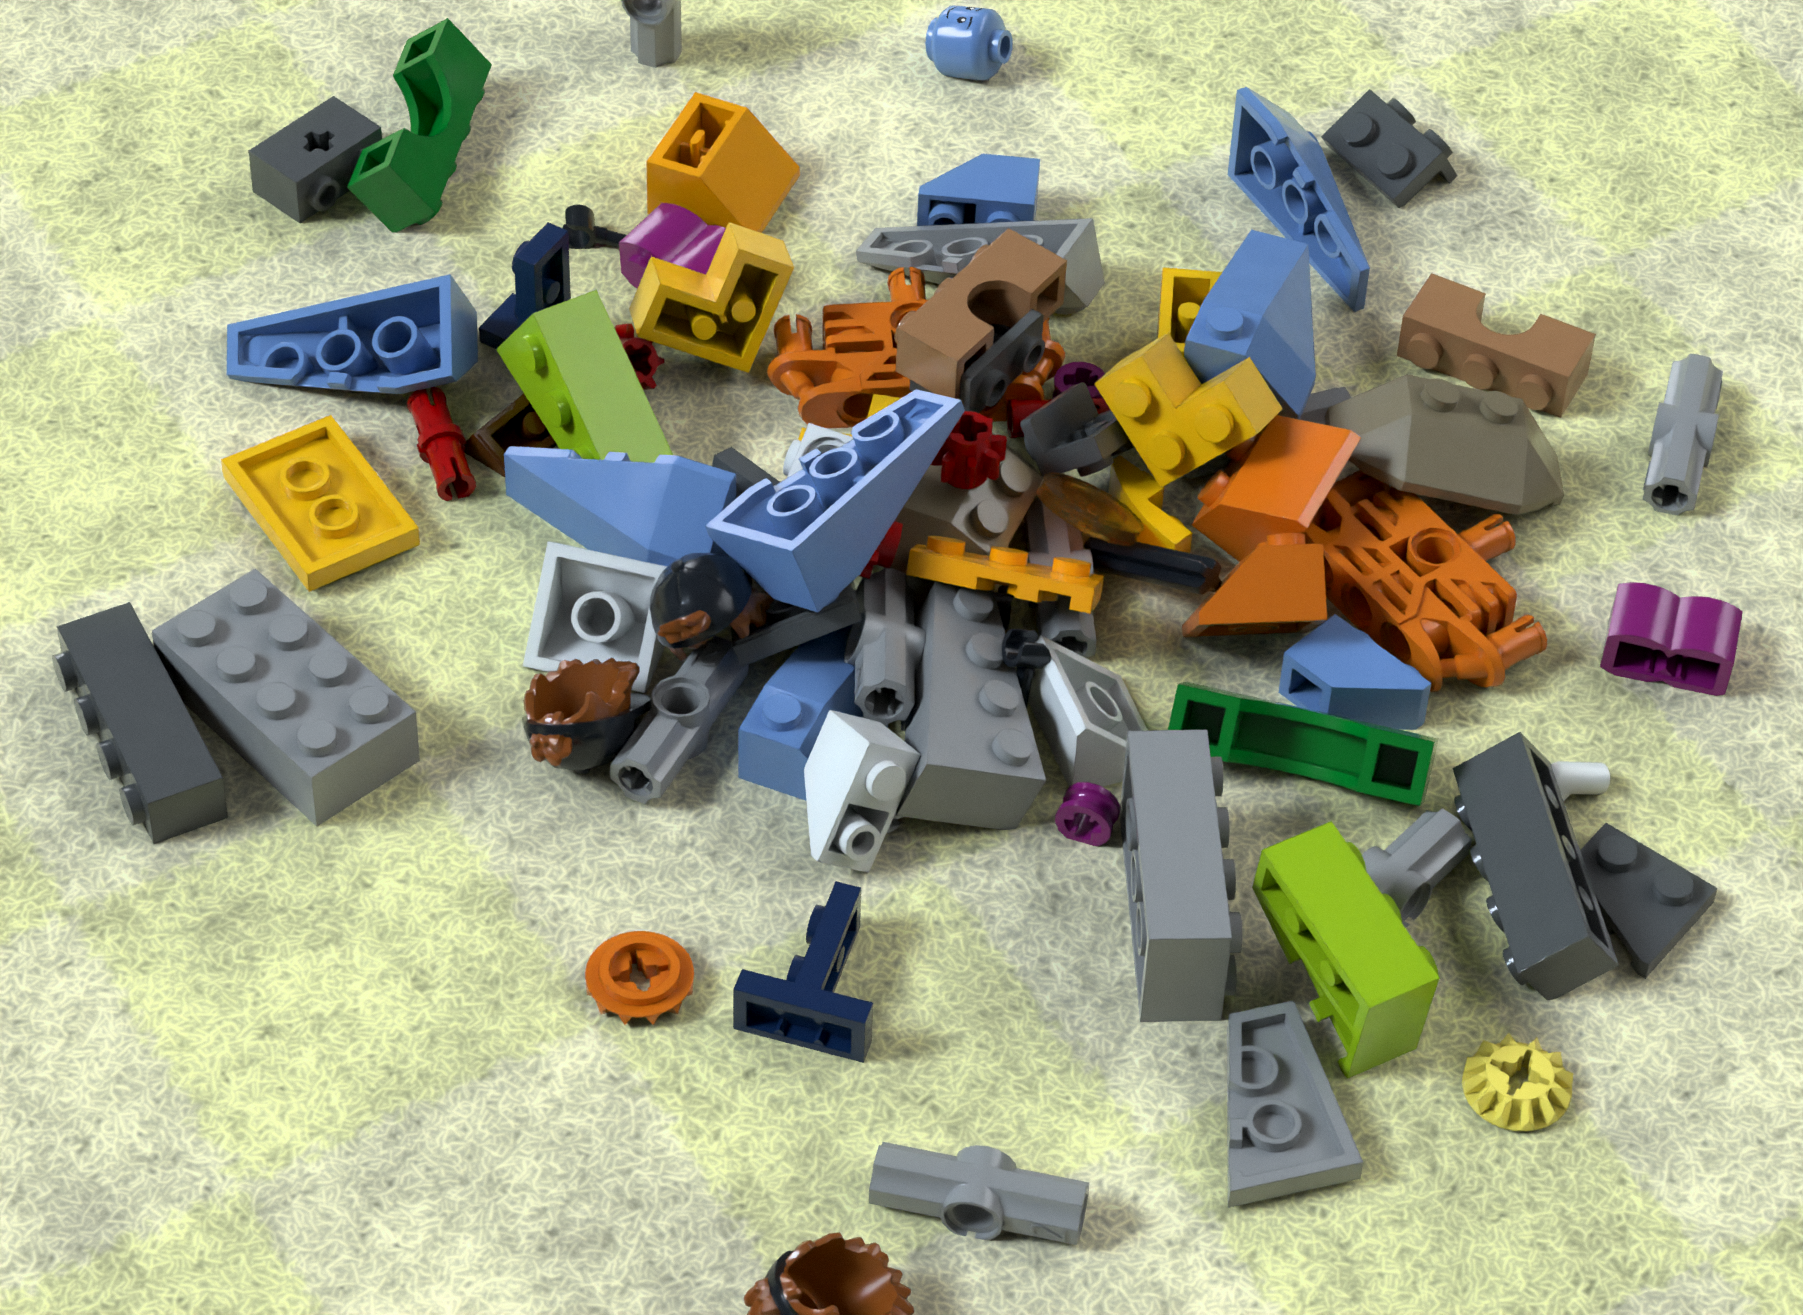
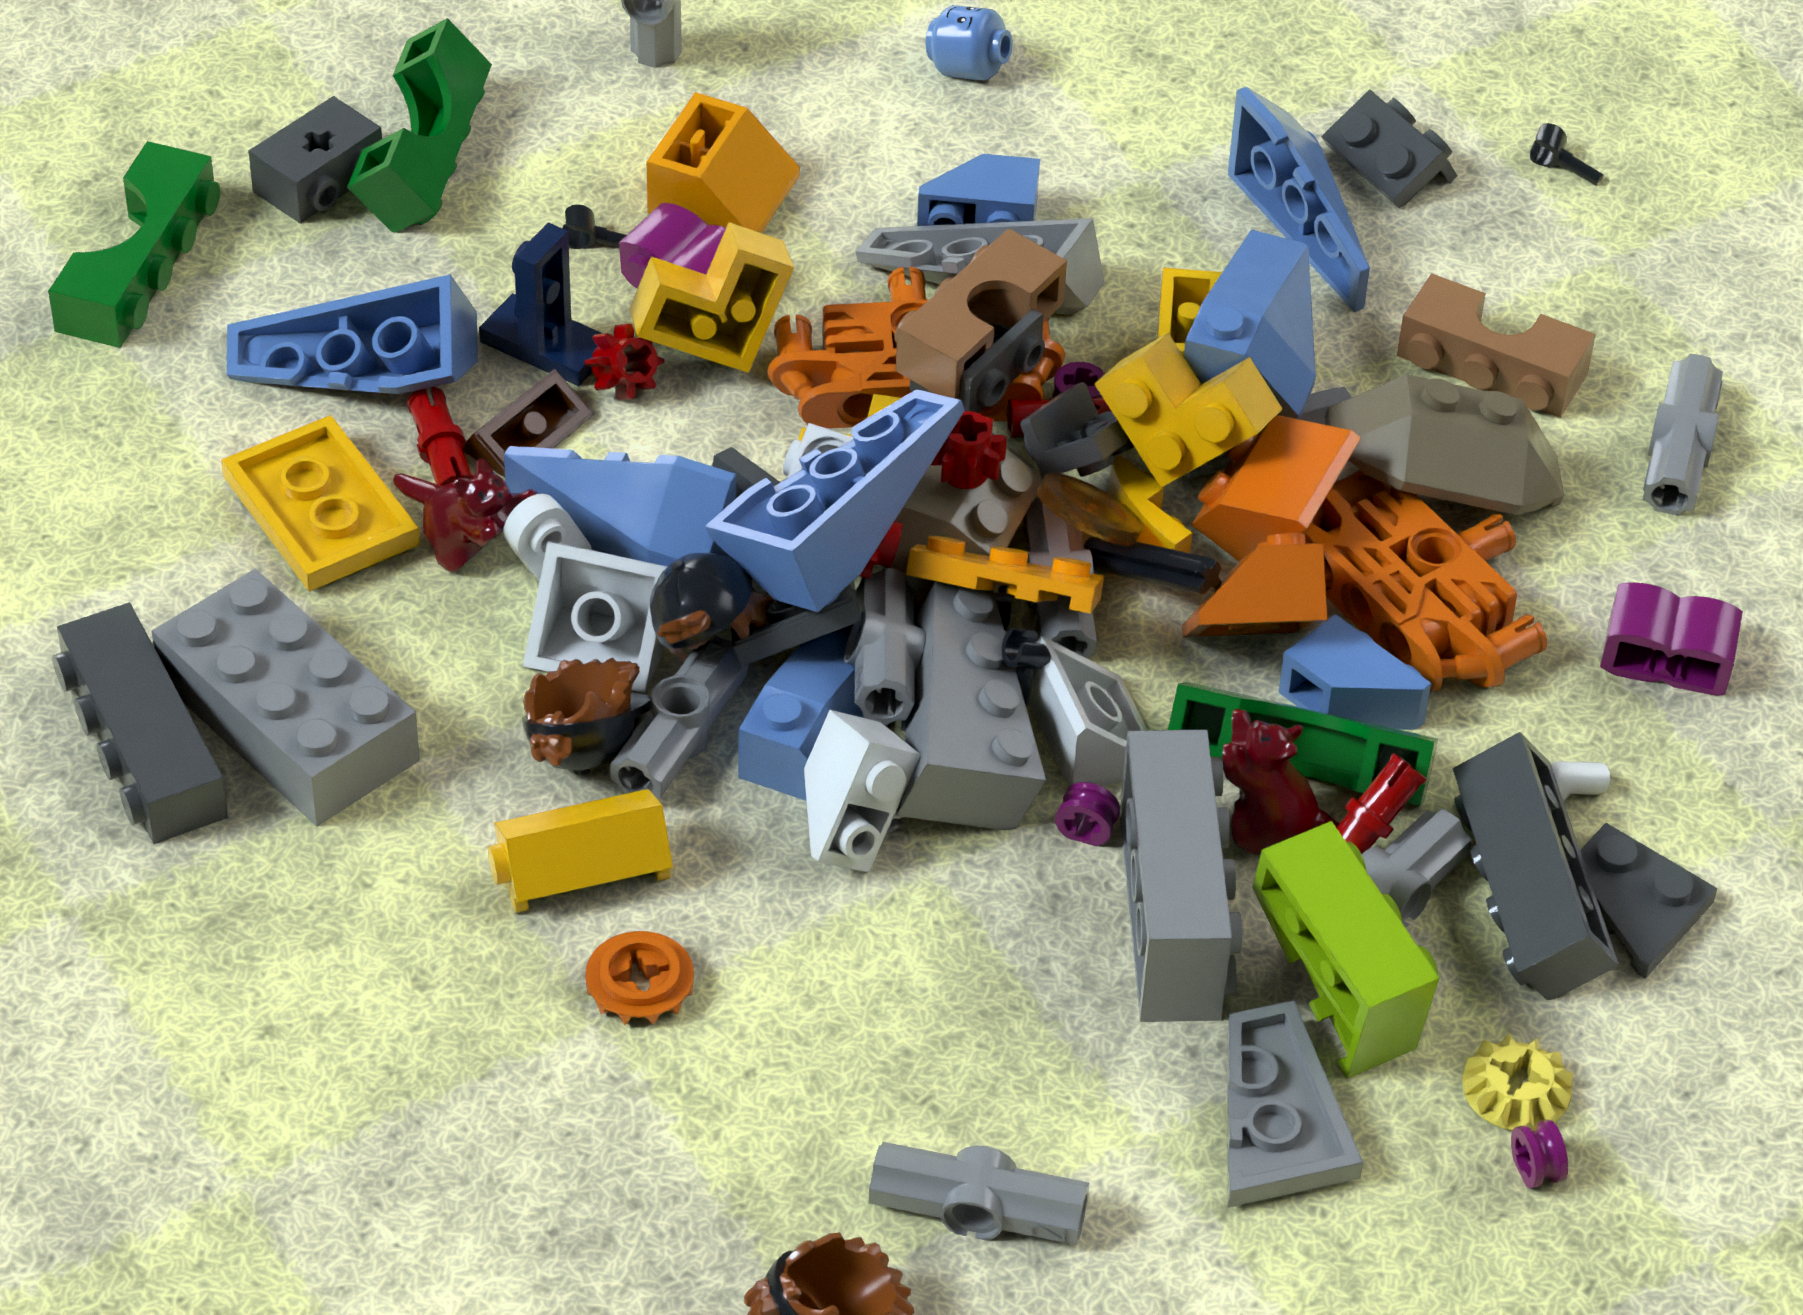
lime wedge [496,290,673,463] -> none
dark blue bracket [733,881,873,1063] -> none
none -> green arch [48,141,220,348]
none -> dark red animal [393,458,538,573]
none -> yellow brick [487,789,673,913]
none -> white plate [504,494,591,582]
none -> dark red animal [1222,709,1339,854]
none -> red pin [1337,753,1427,854]
none -> magenta bush [1511,1120,1568,1189]
none -> black hand [1530,123,1604,186]

